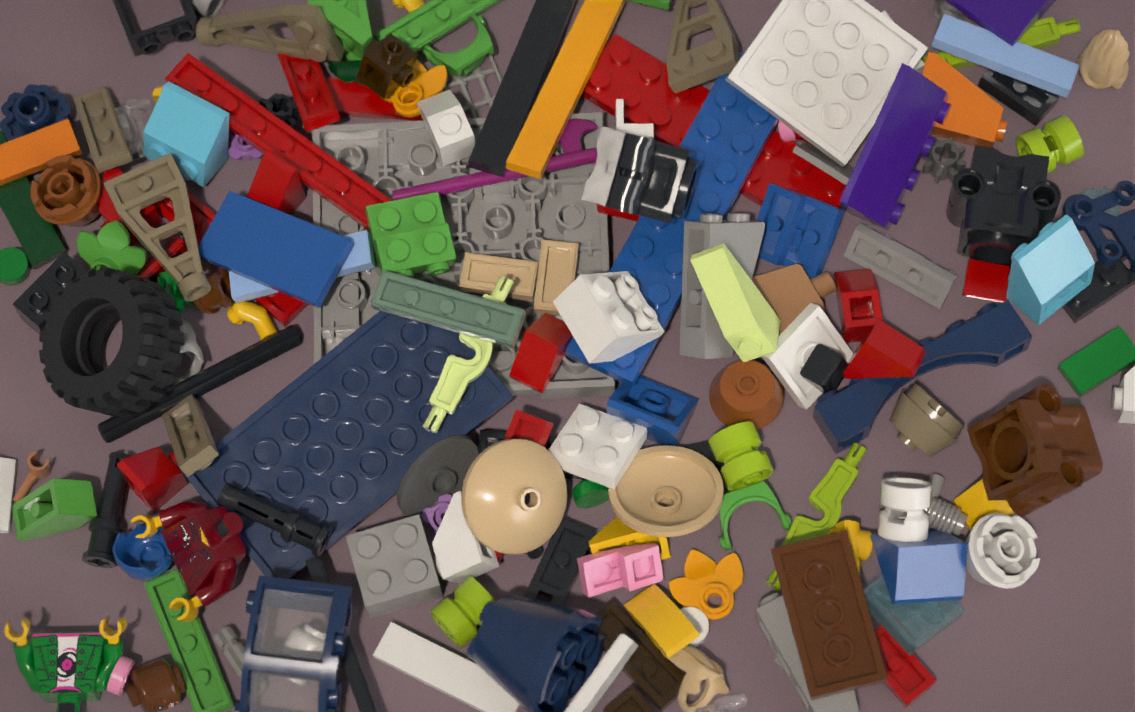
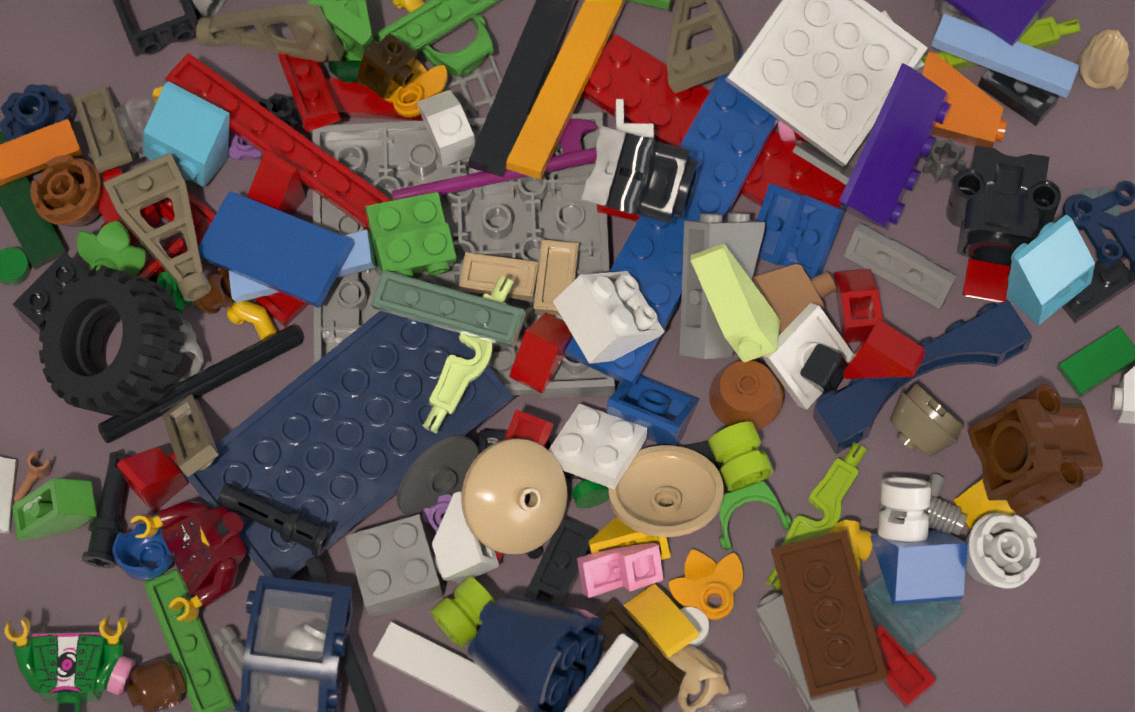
lime wheel [1015,115,1084,174] -> none

